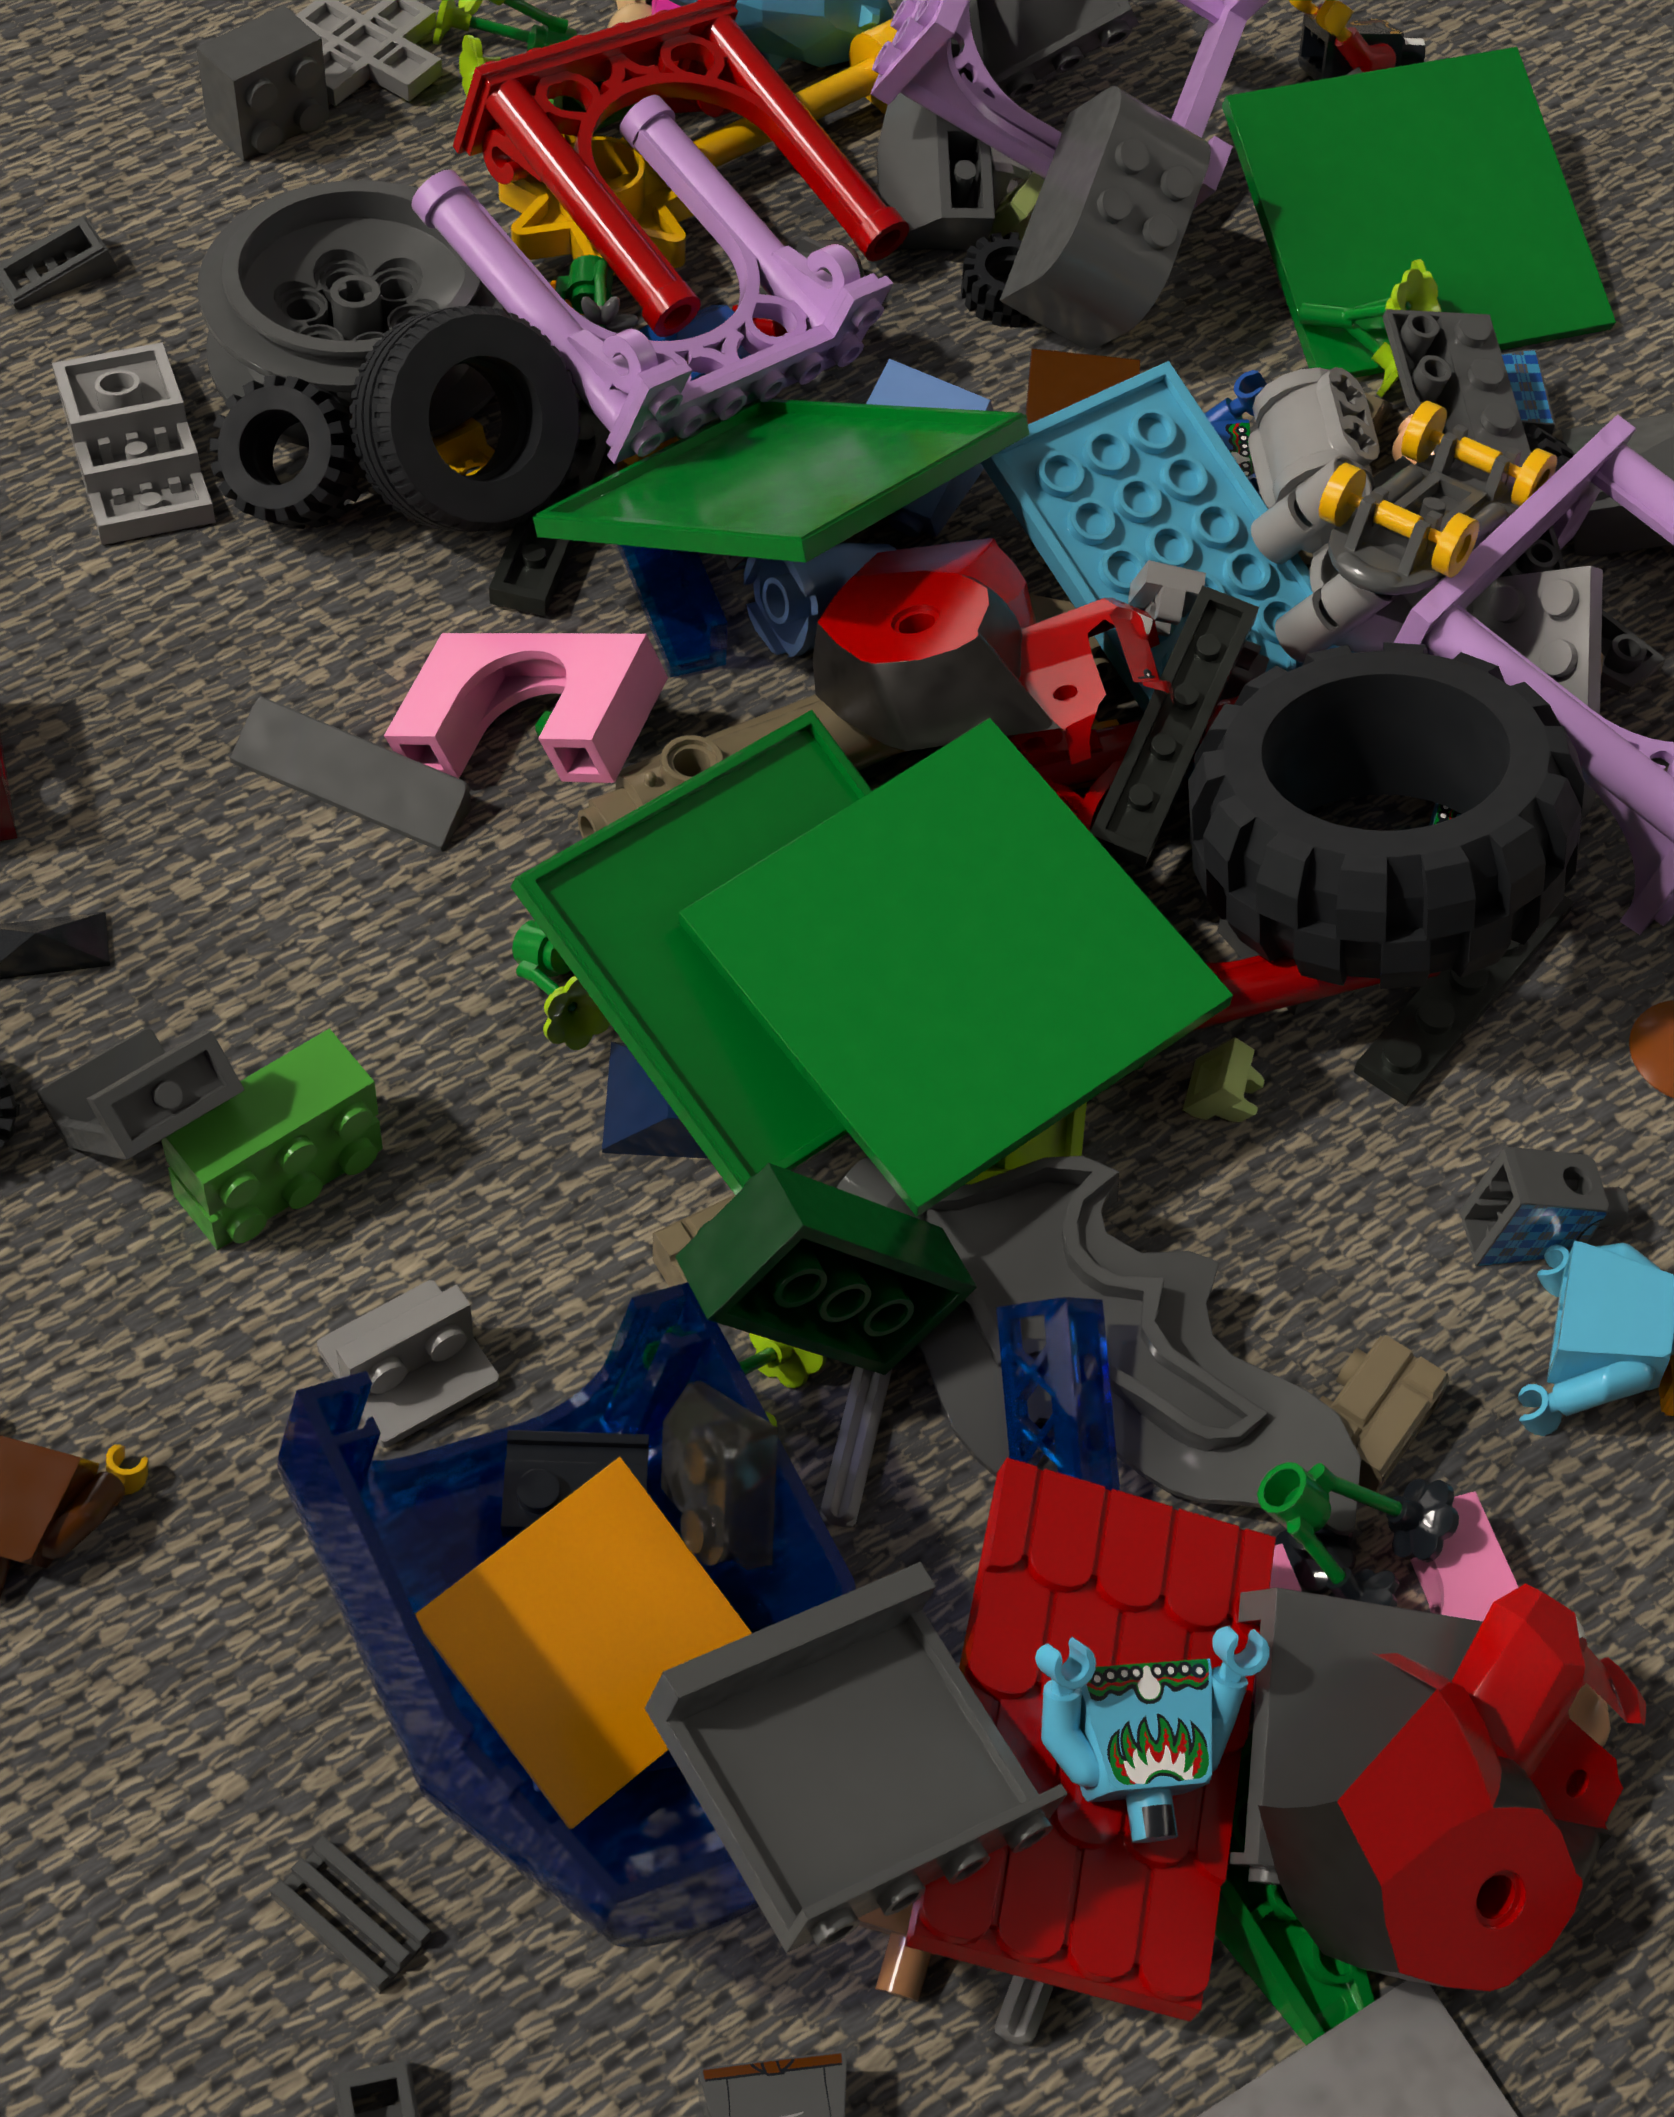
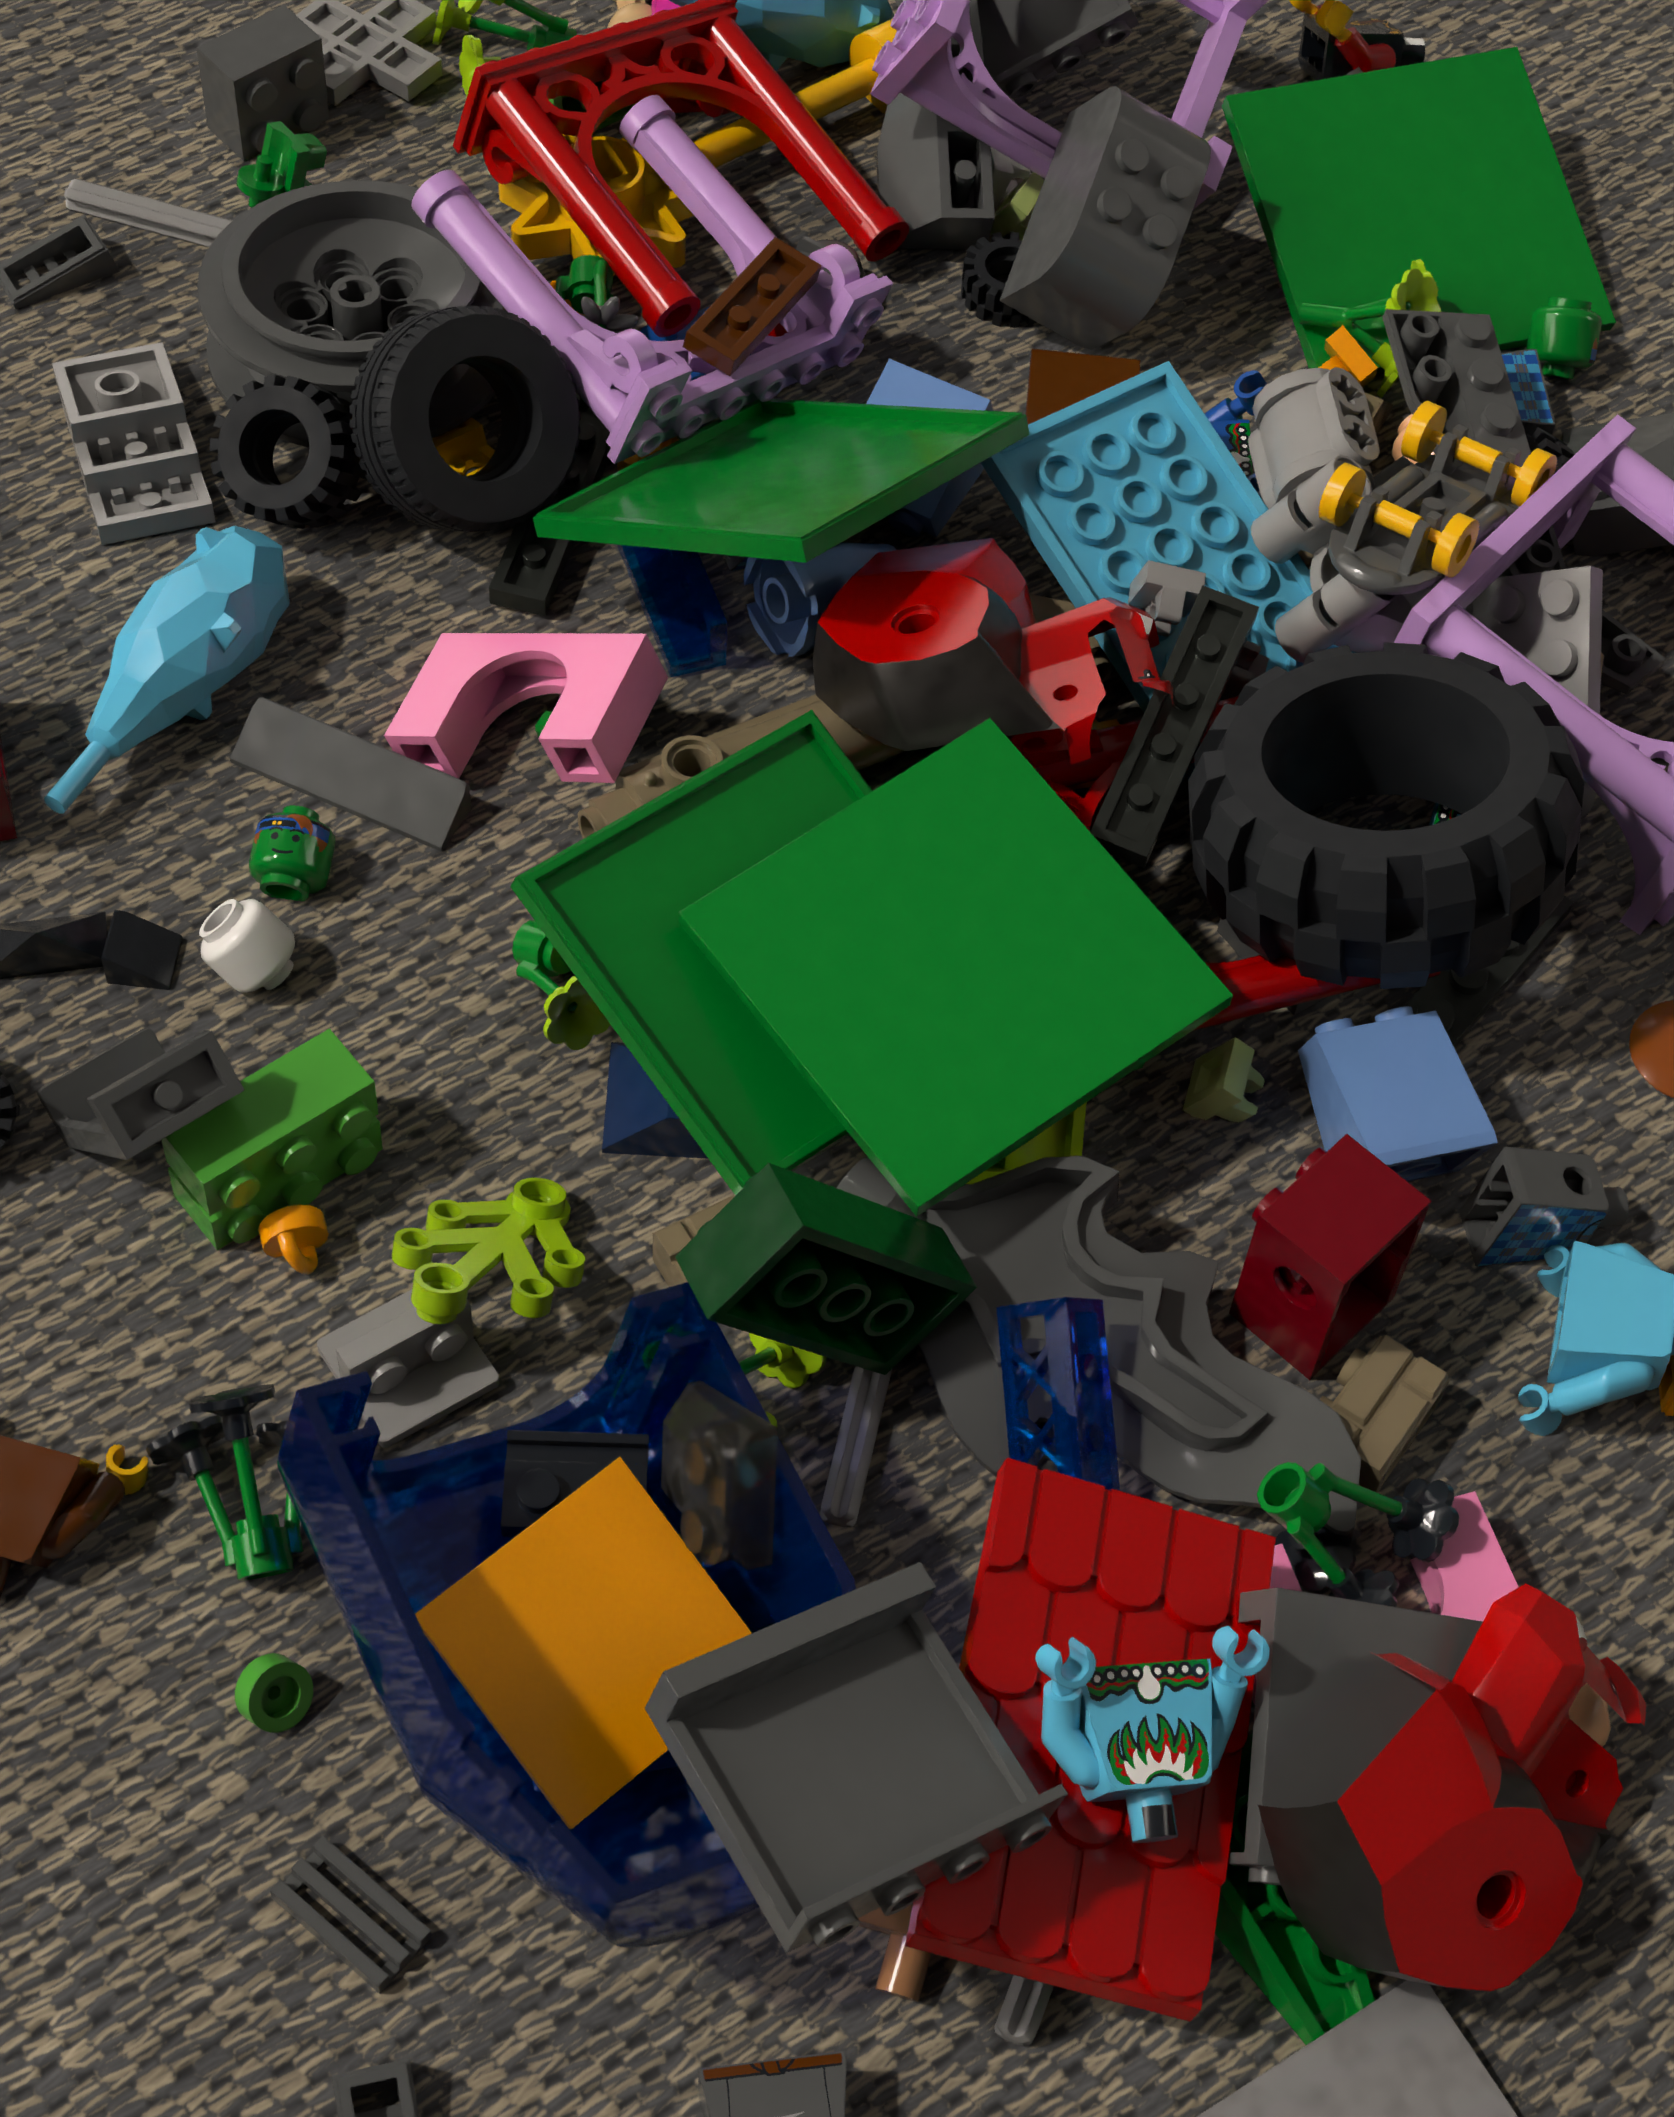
none -> medium azure piece [44,526,290,814]
none -> light grey axle [64,179,233,247]
none -> black slope [102,910,183,990]
none -> plant [146,1384,341,1581]
none -> white head [199,899,295,993]
none -> bright green tile [235,1653,313,1733]
none -> green hips [237,121,327,208]
none -> green head [249,805,336,901]
none -> light orange tile [258,1204,329,1275]
none -> lime plant [392,1178,585,1324]
none -> reddish brown plate [683,237,822,376]
none -> dark red piece [1229,1134,1431,1380]
none -> medium blue slope [1298,1006,1498,1182]
none -> light orange tile [1319,326,1378,388]
none -> green head [1526,297,1602,379]

